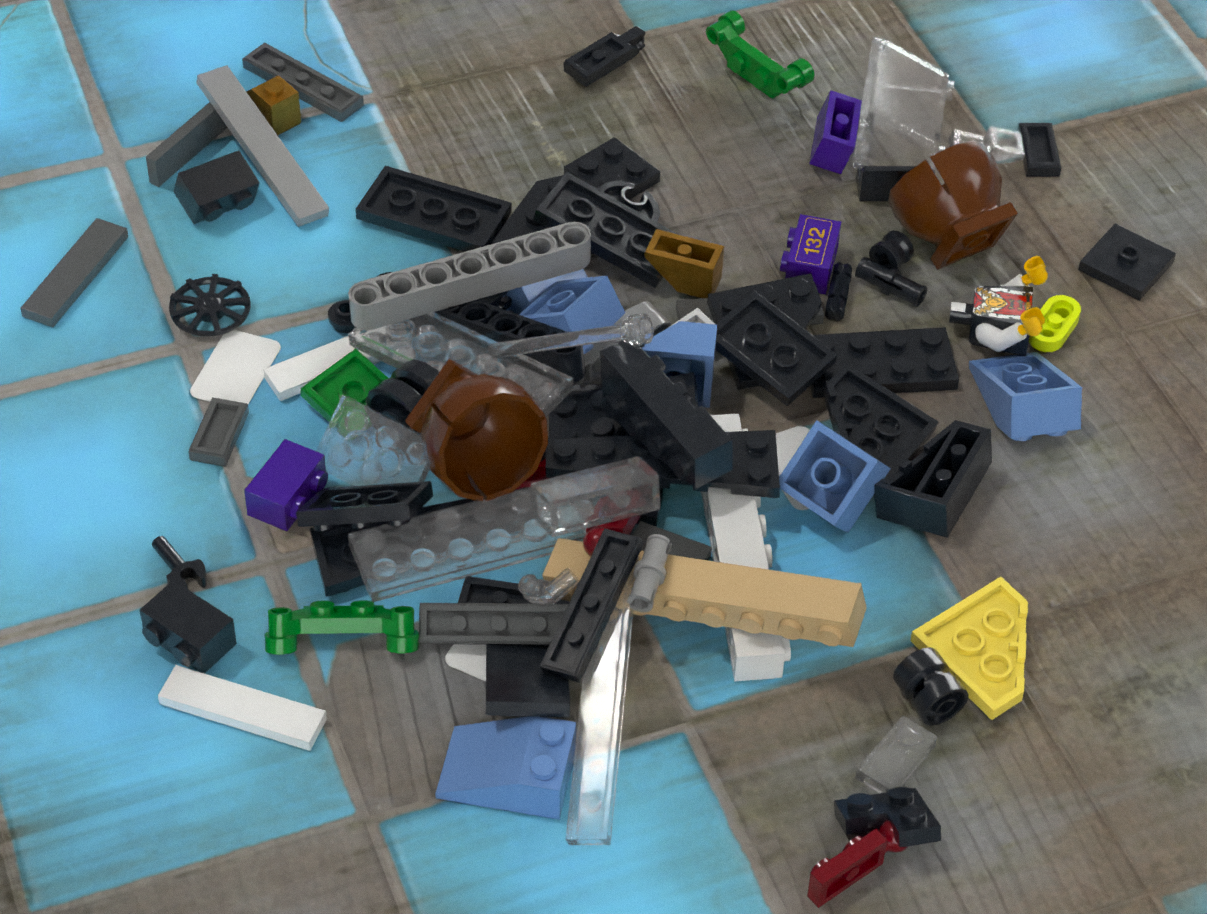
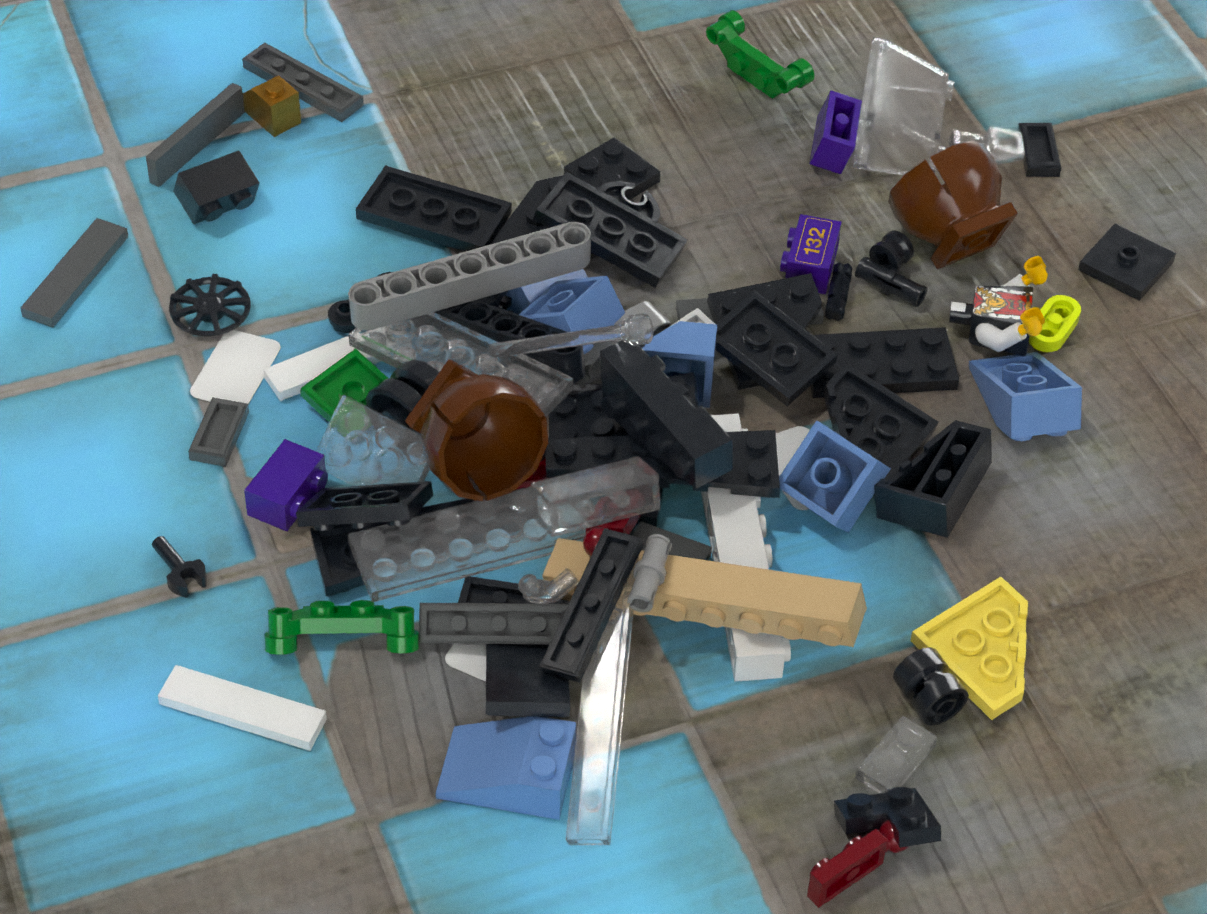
black brick [140,580,237,674] -> none
light grey tile [196,65,329,227] -> none
black hinge [564,26,645,87] -> none
pearl gold slope [645,229,724,298] -> none
black panel [856,166,916,201] -> none

